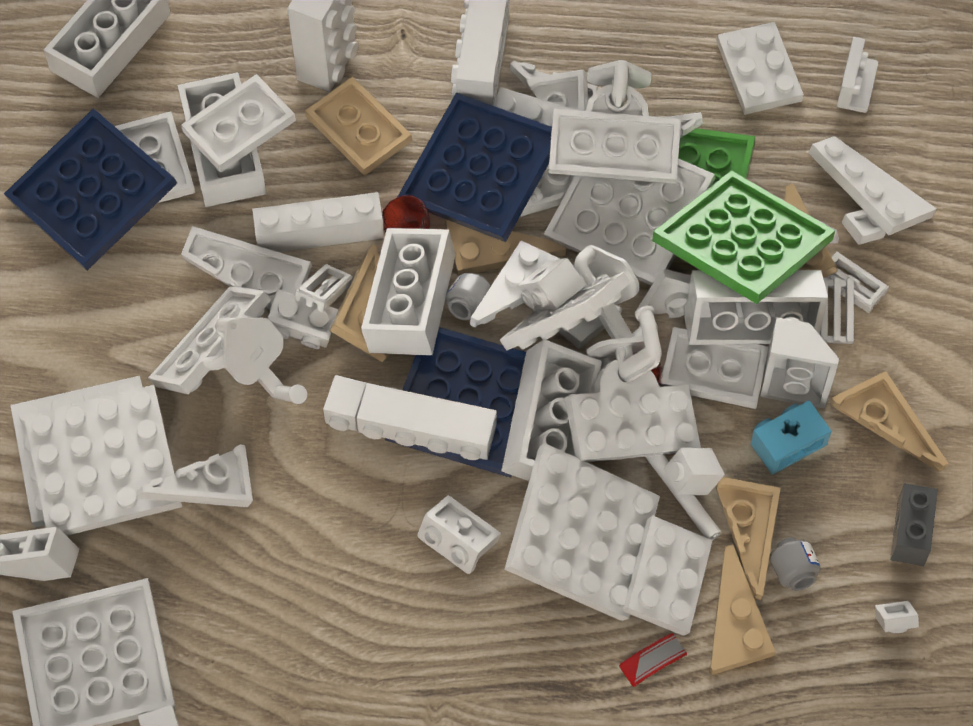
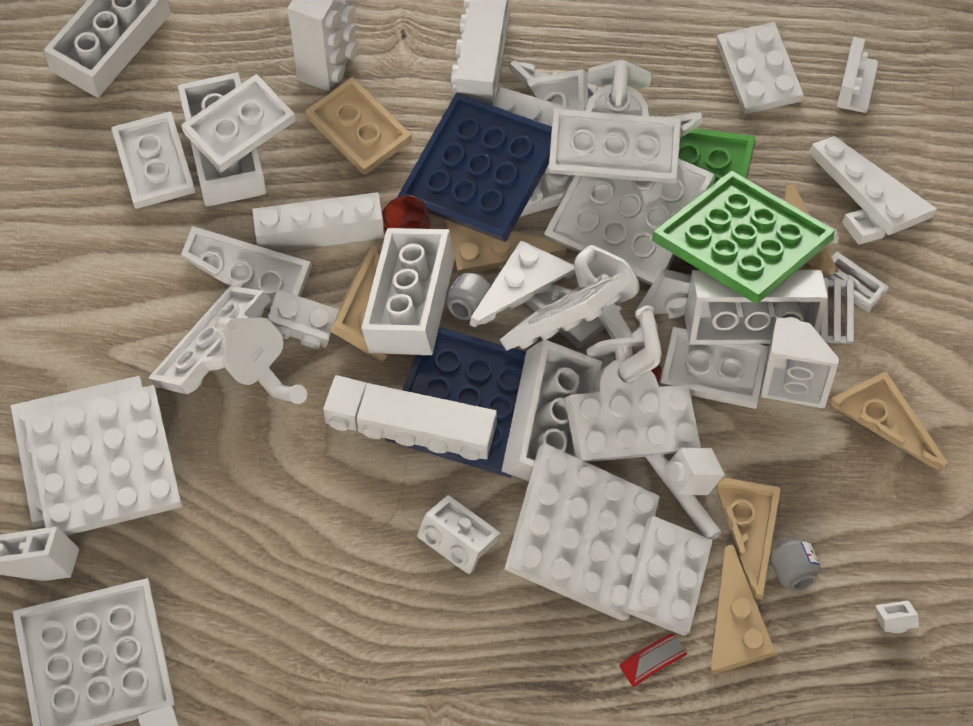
dark blue plate [4,108,177,271] -> none
white wing [137,444,253,507] -> none
white tile [294,264,353,312] -> none
white brick [518,258,587,311] -> none
medium azure brick [751,400,832,475] -> none
dark grey brick [890,483,938,566] -> none

